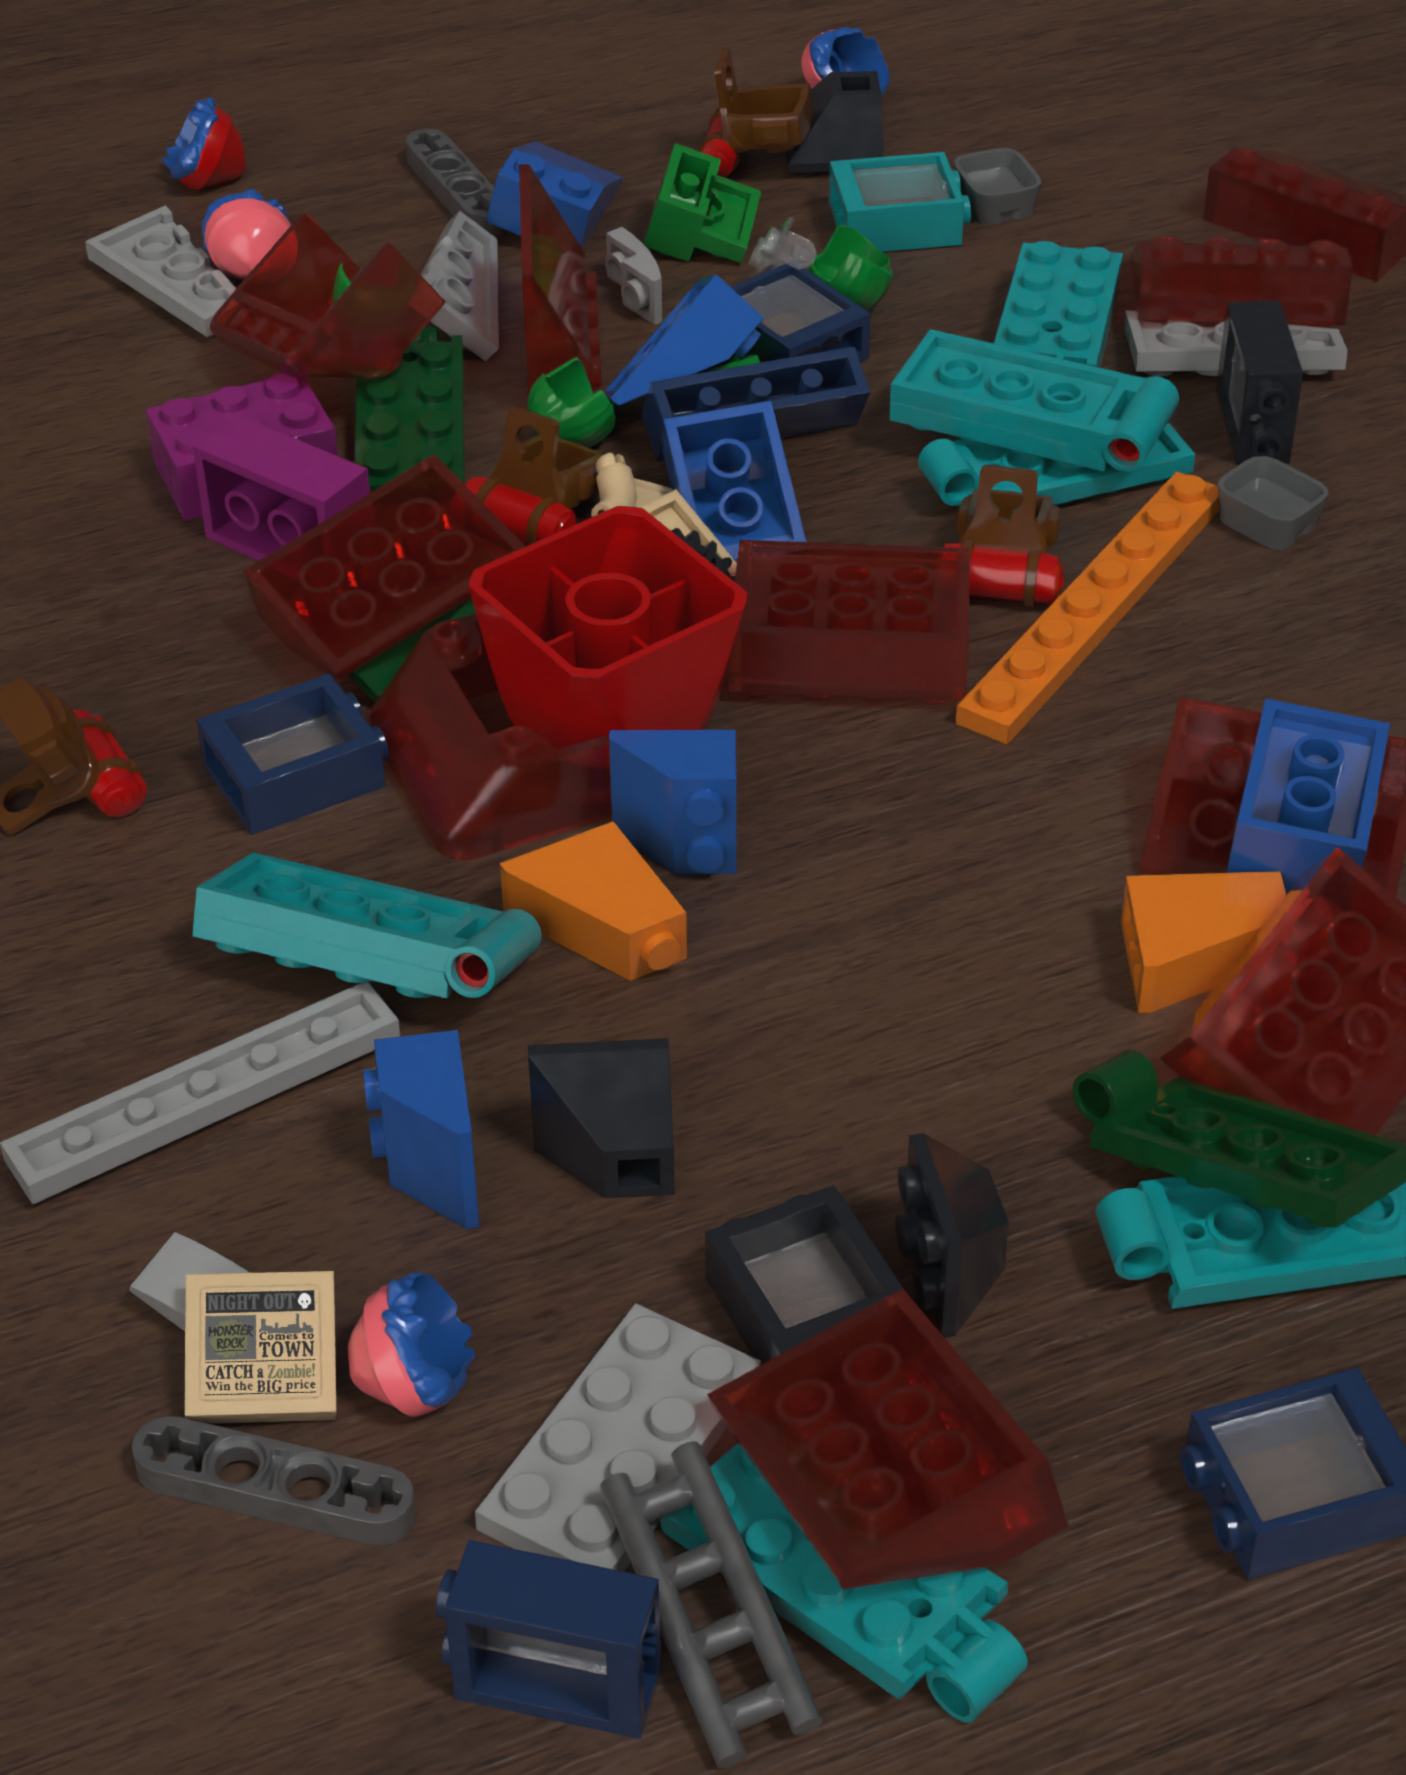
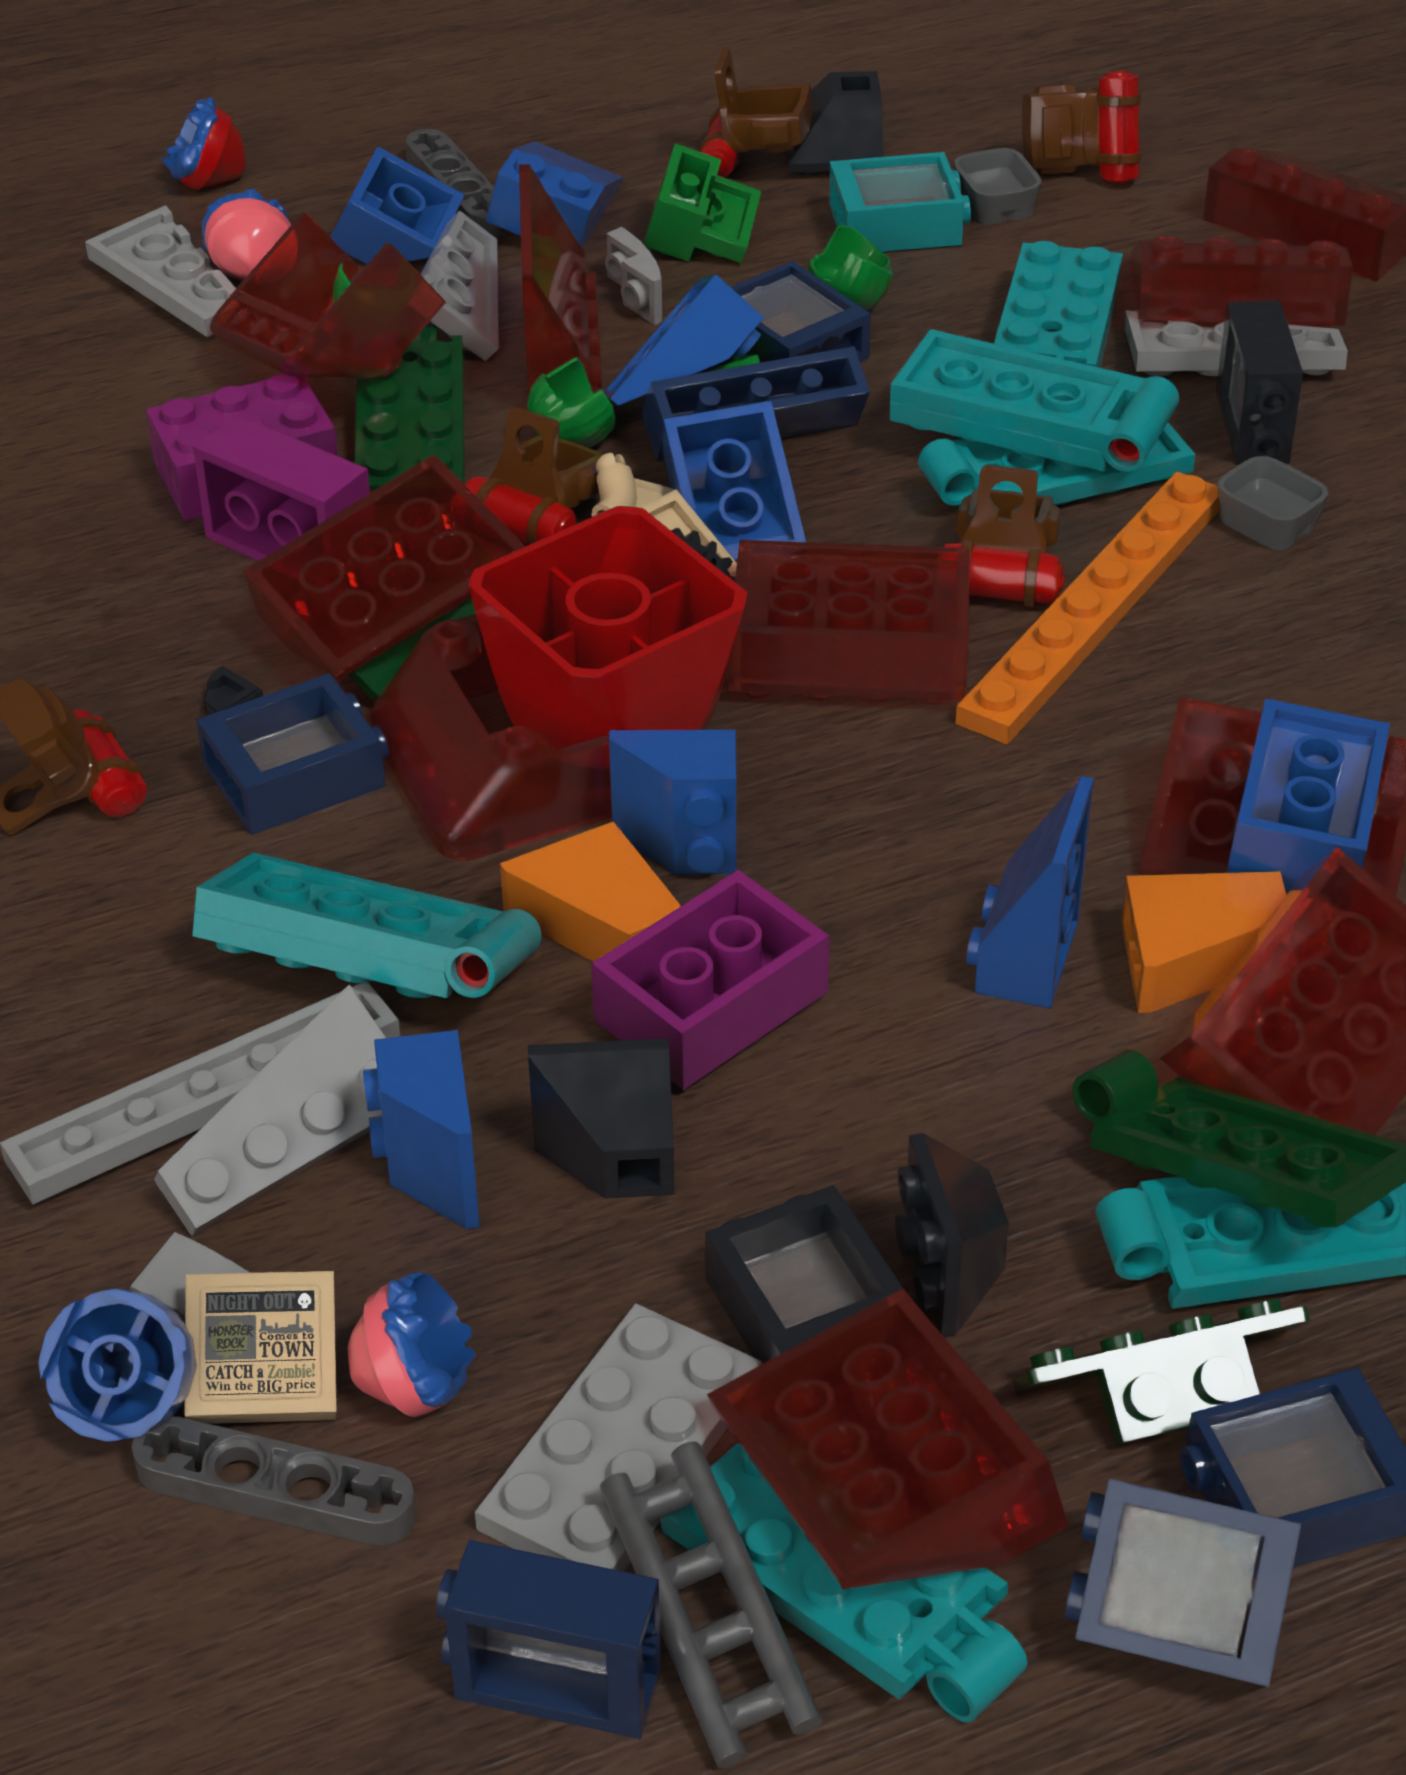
clear hinge [749,217,816,278] -> none
blue hair [801,27,890,97] -> none
none -> blue cylinder [38,1289,197,1442]
none -> light grey wing [154,985,386,1237]
none -> black tile [204,666,263,716]
none -> blue slope [327,146,464,267]
none -> magenta brick [591,870,830,1090]
none -> blue slope [966,776,1094,1009]
none -> bracket [1013,1299,1310,1446]
none -> reddish brown piece [1022,70,1142,184]
none -> window [1065,1479,1301,1687]

